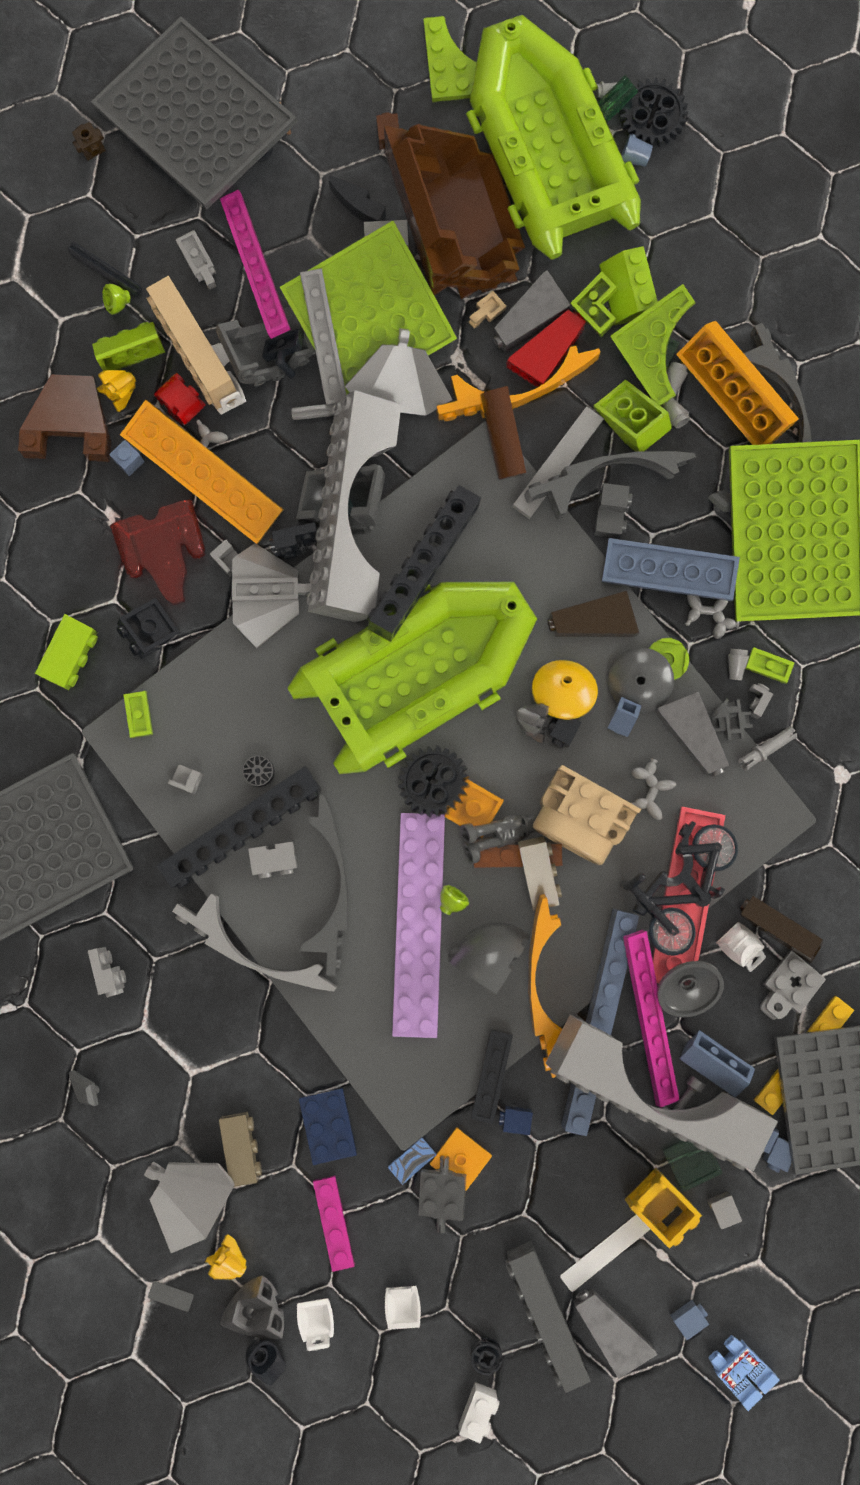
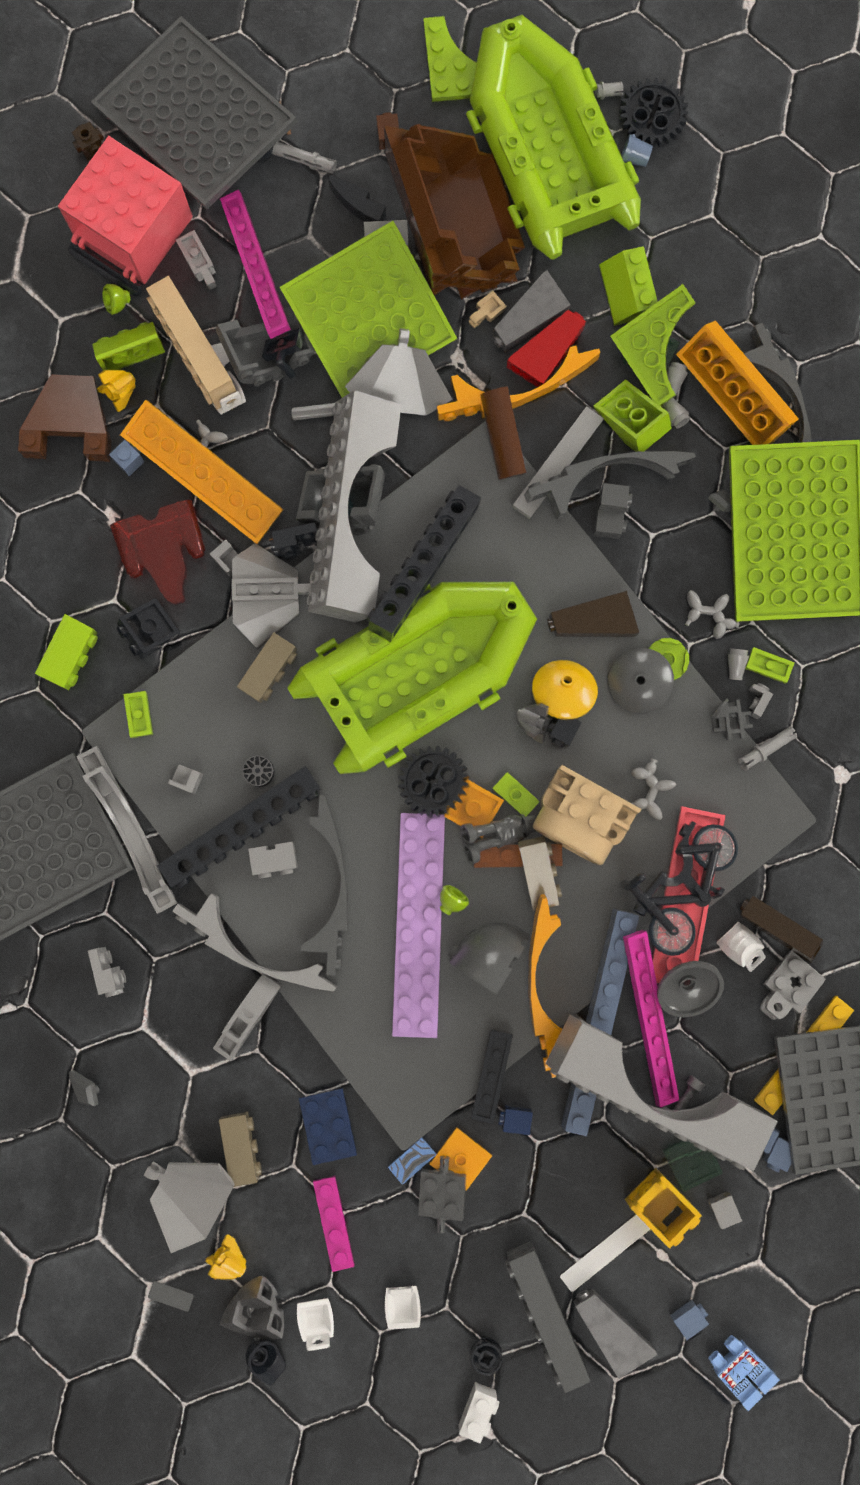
red brick [154,373,205,426] -> none
light grey tile [300,268,346,405] -> none
lime brick [570,271,617,337] -> none
clear green tile [598,75,638,123] -> none
sand blue plate [602,538,740,601] -> none
sand blue brick [608,697,641,737] -> none
flat silver slope [655,692,729,777] -> none
sand blue brick [680,1030,755,1097] -> none
none -> coral piece [58,136,193,285]
none -> light grey slope [77,746,177,914]
none -> light grey slope [213,973,282,1061]
none -> dark tan brick [237,632,298,704]
none -> light grey pin [273,142,337,174]
none -> lime plate [492,772,540,817]

